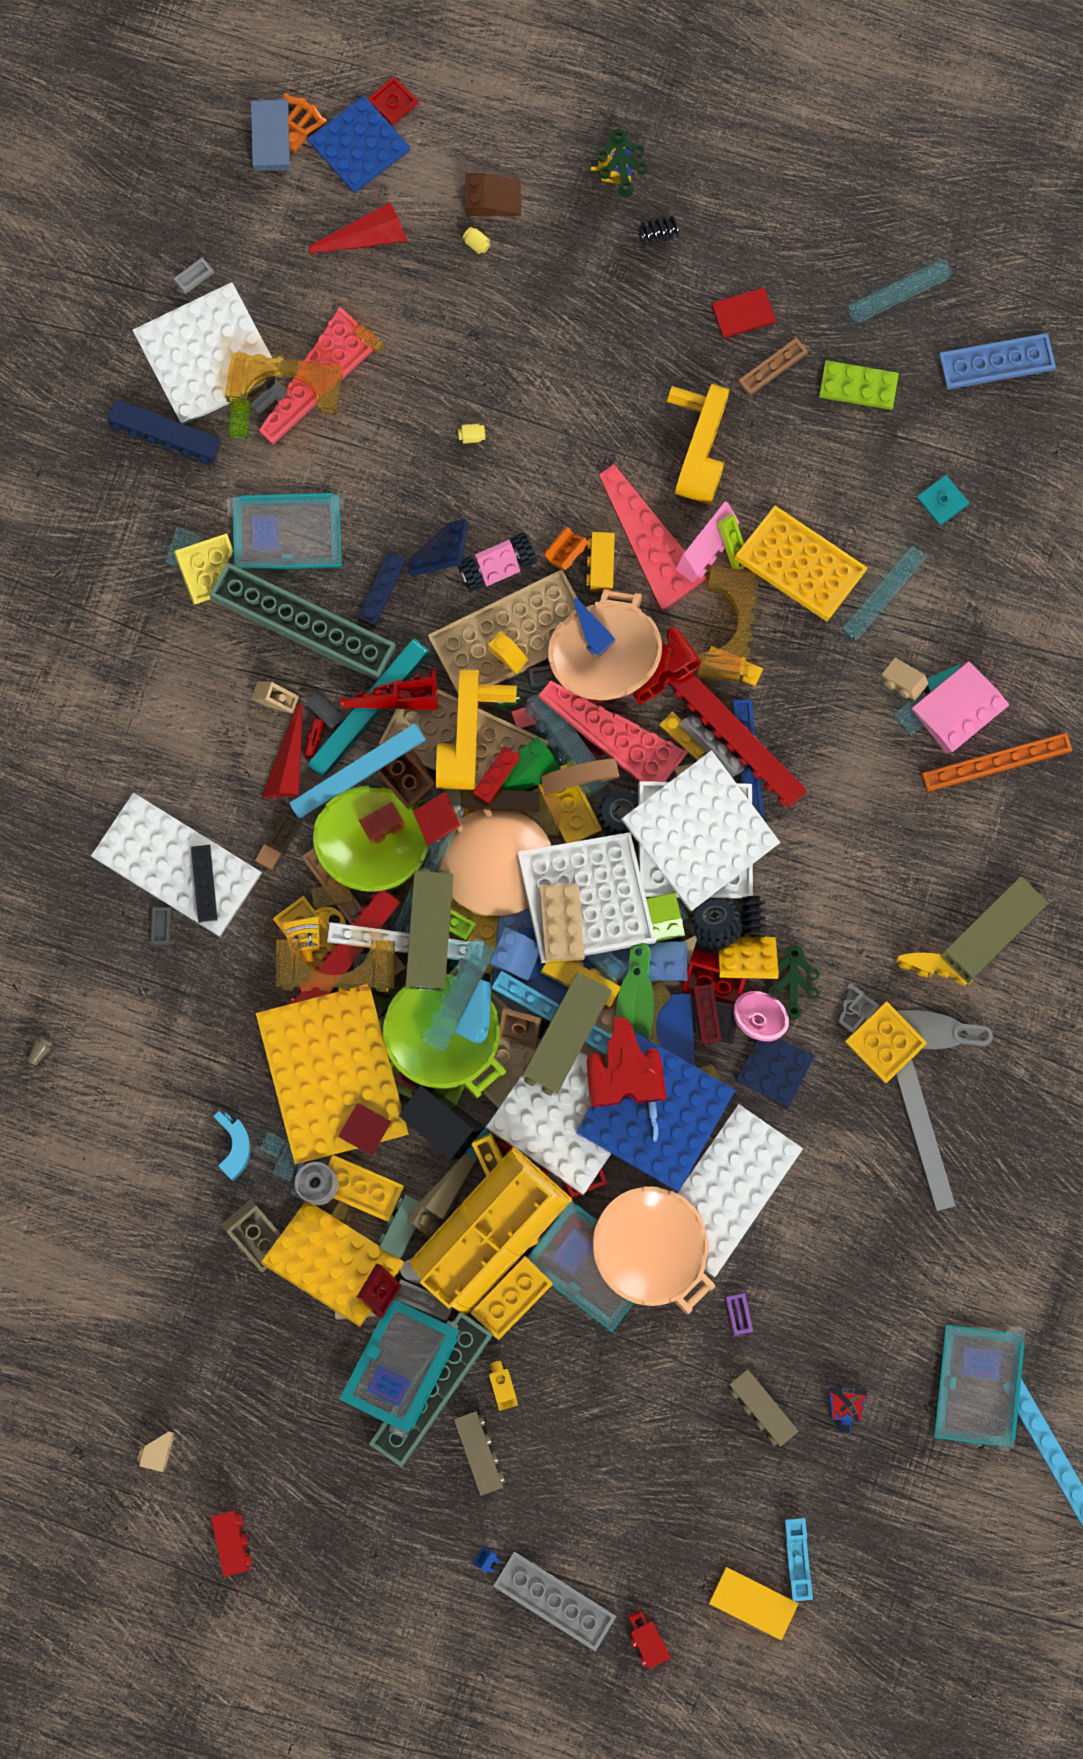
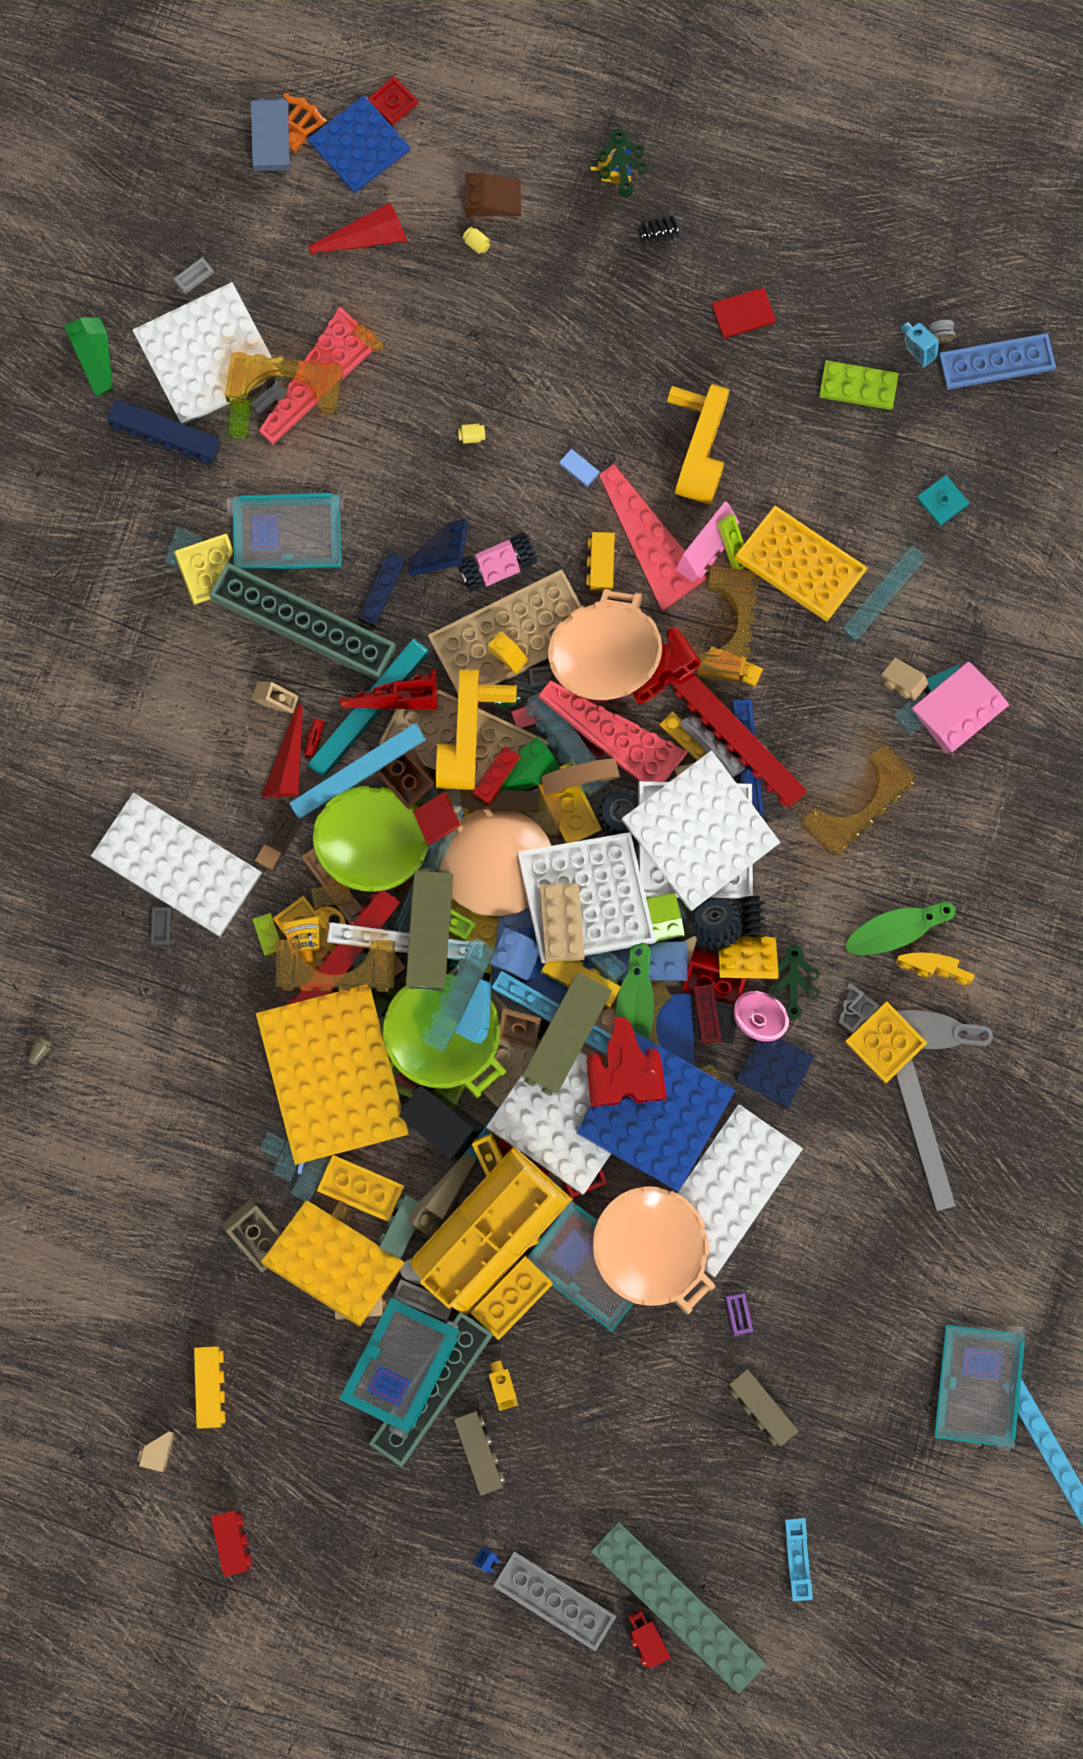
black tile [191,844,218,923] -> none
medium azure arch [213,1111,251,1182] -> none
light grey wheel [294,1162,339,1205] -> none
dark grey tile [306,693,345,729] -> none
dark red tile [338,1103,391,1156] -> none
dark red tile [357,1263,402,1318] -> none
clear red brick [359,802,405,844] -> none
orange bracket [543,527,589,571] -> none
blue slope [574,598,615,657] -> none
light blue piece [648,1102,658,1142] -> none
yellow tile [709,1567,799,1640] -> none
medium nougat plate [738,338,808,397] -> none
torso [828,1387,867,1434] -> none
clear light blue plate [847,258,954,324] -> none
orange tile [921,733,1072,792] -> none
olive brick [940,877,1048,983] -> none
none -> green wedge [63,317,113,397]
none -> yellow brick [194,1347,226,1429]
none -> lime plate [252,913,283,956]
none -> light blue tile [559,449,600,487]
none -> sand green brick [591,1522,766,1694]
none -> clear yellow arch [801,744,916,857]
none -> bright green plant [846,901,955,956]
none -> medium azure torso [901,322,939,368]
none -> light grey wheel [928,320,956,344]

